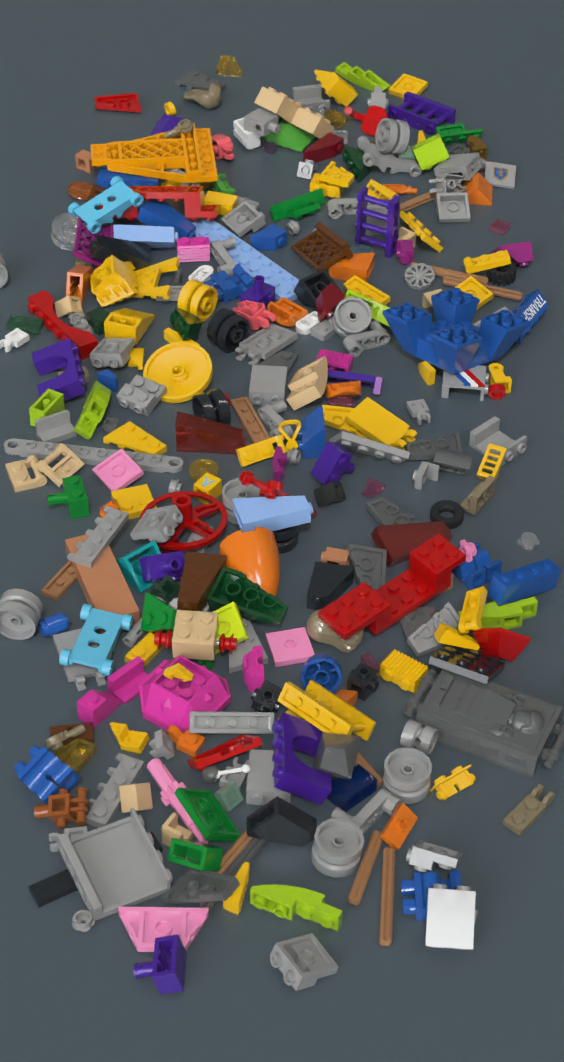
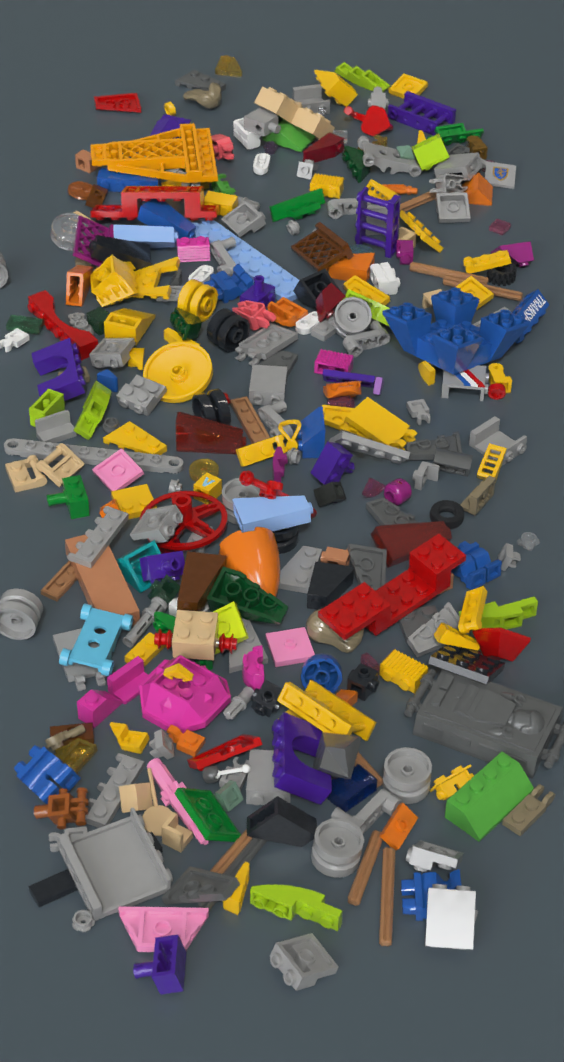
blue brick [38,612,70,637] -> none
tan panel [55,295,83,318] -> none
medium azure piece [68,176,144,234] -> none
green wing [140,593,177,633] -> none
dark tan plate [164,119,194,139] -> none
green brick [167,838,224,871] -> none
light grey tile [189,711,274,734] -> none
blue slope [251,224,287,251] -> none
tan slope [286,356,328,410] -> none
yellow wing [320,161,354,188] -> none
clear yellow brick [324,109,346,128] -> none
light grey wheel [375,118,410,154] -> none
light grey wheel [400,719,439,756] -> none
light grey wheel [404,263,435,290] -> none
bright pink plate [459,540,477,562] -> none
blue brick [487,559,562,606] -> none
none -> tan piece [142,768,173,836]
none -> light grey axle [223,686,254,720]
none -> white plate [253,153,270,175]
none -> light grey wing [278,546,322,594]
none -> white brick [369,262,400,295]
none -> magenta head [384,478,412,505]
none -> bright green slope [445,751,534,842]
none -> light grey tile [498,543,521,571]

